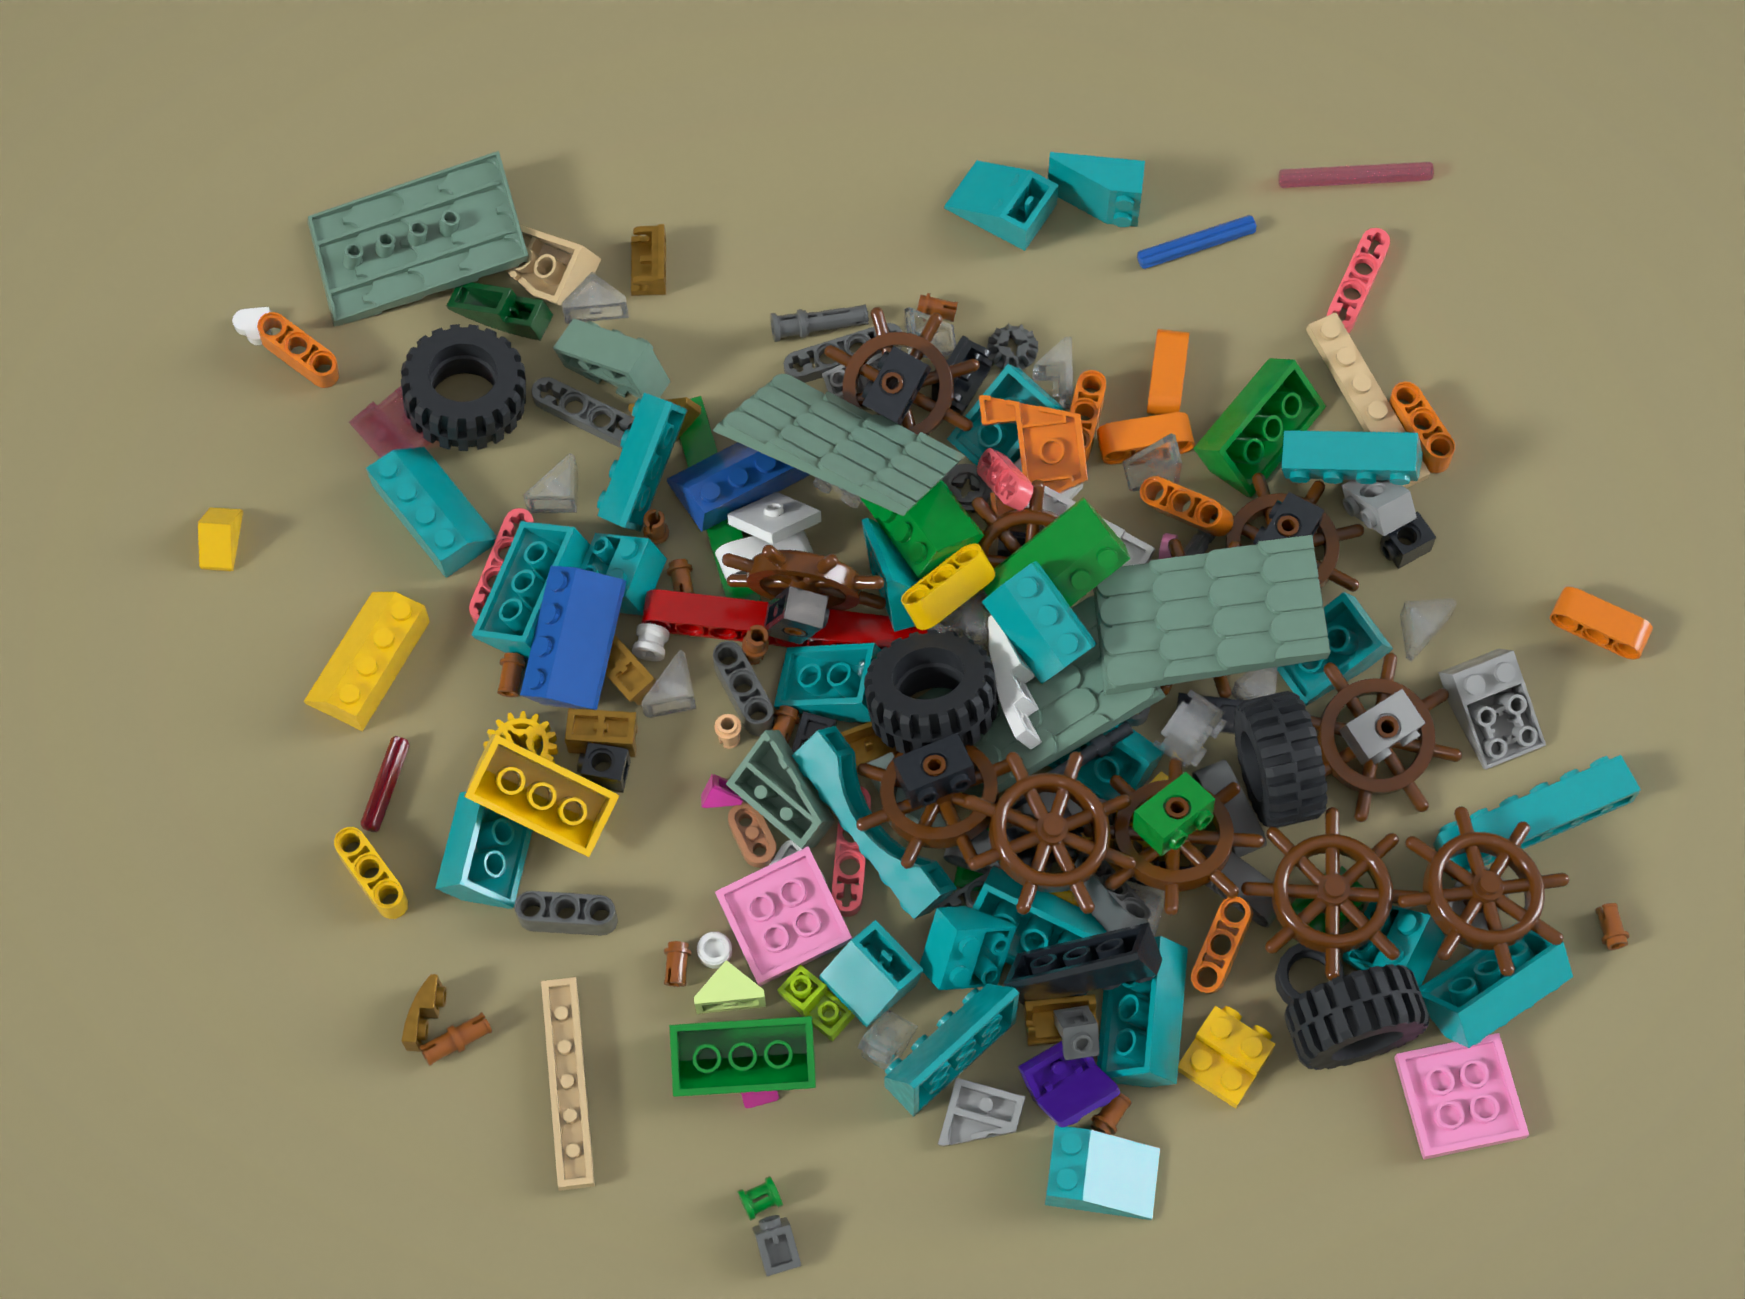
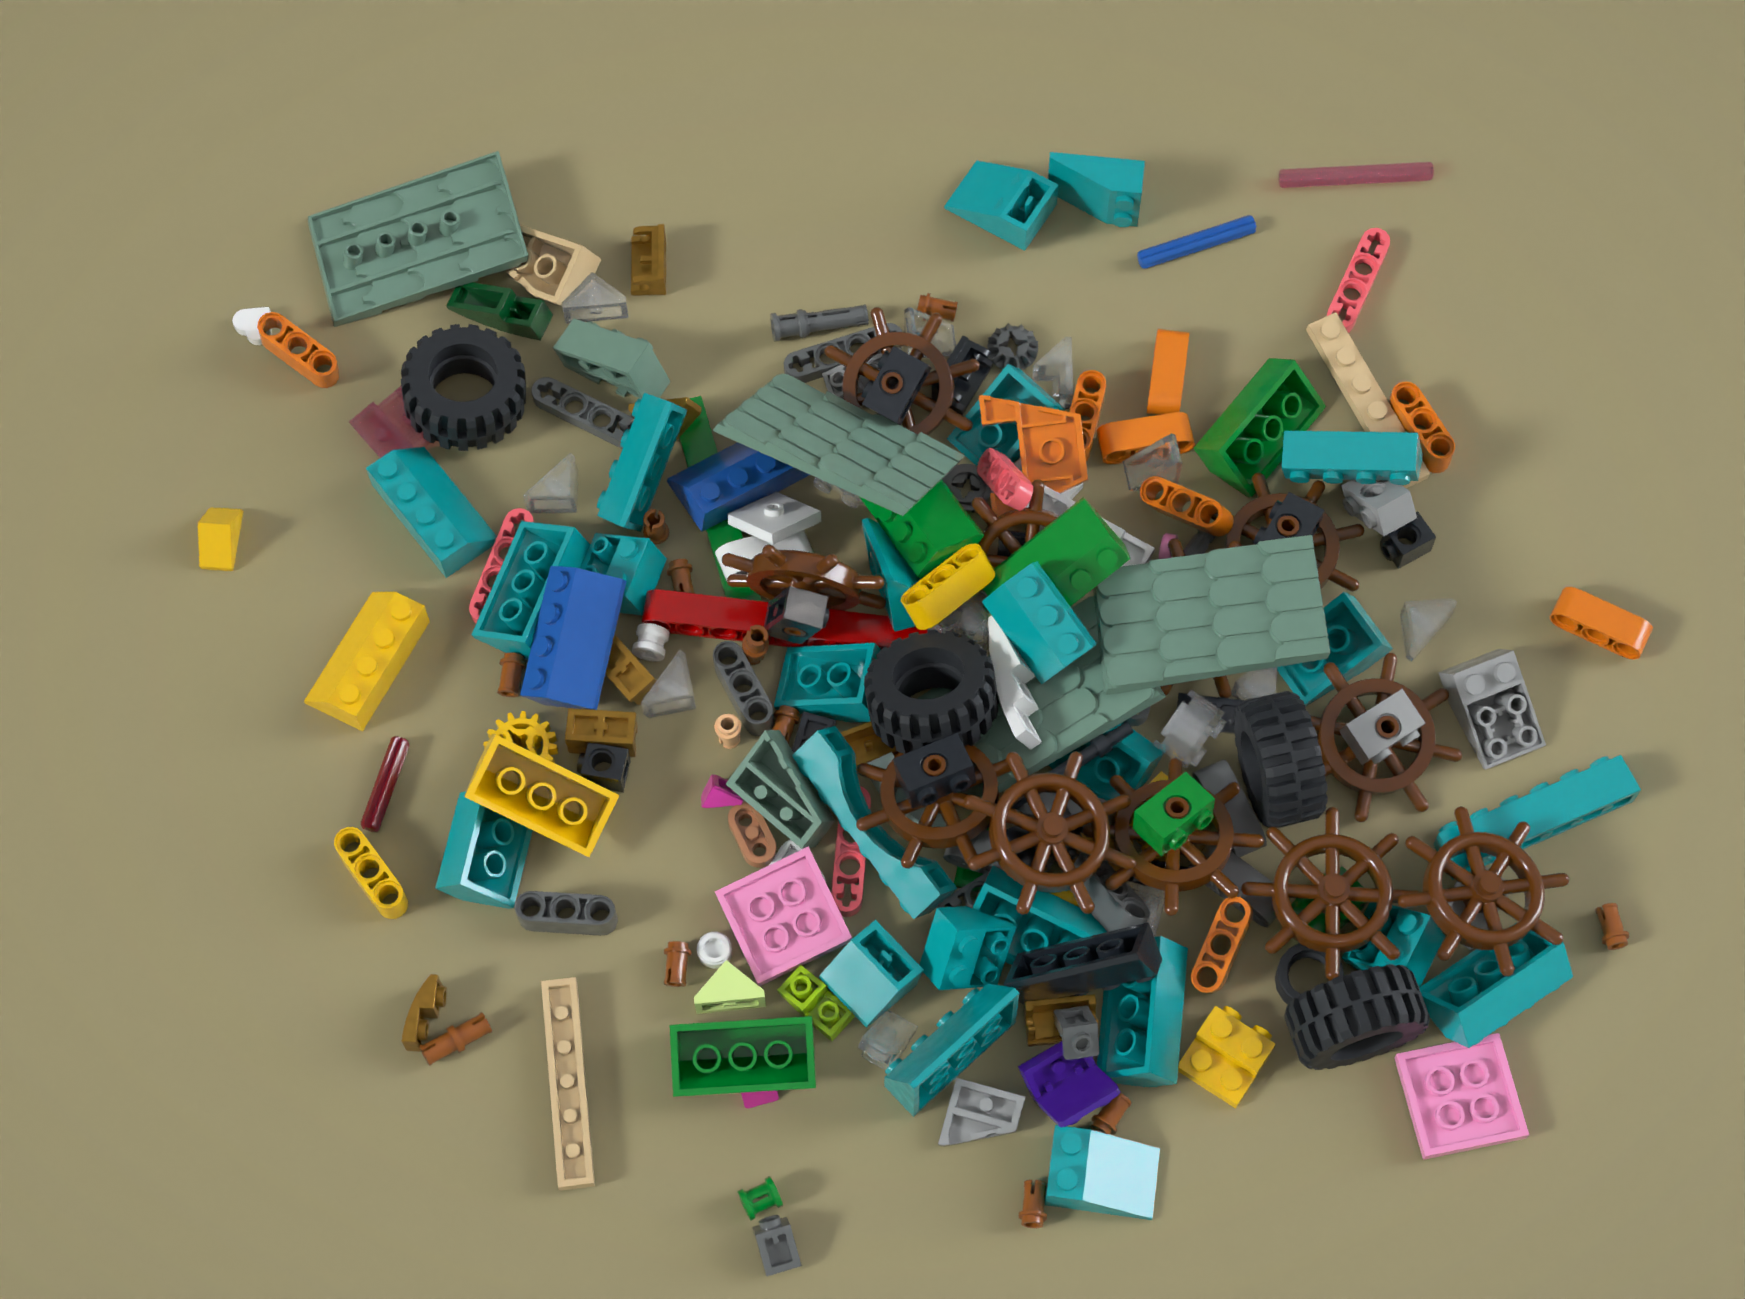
none -> dark orange pin [1019,1180,1047,1228]

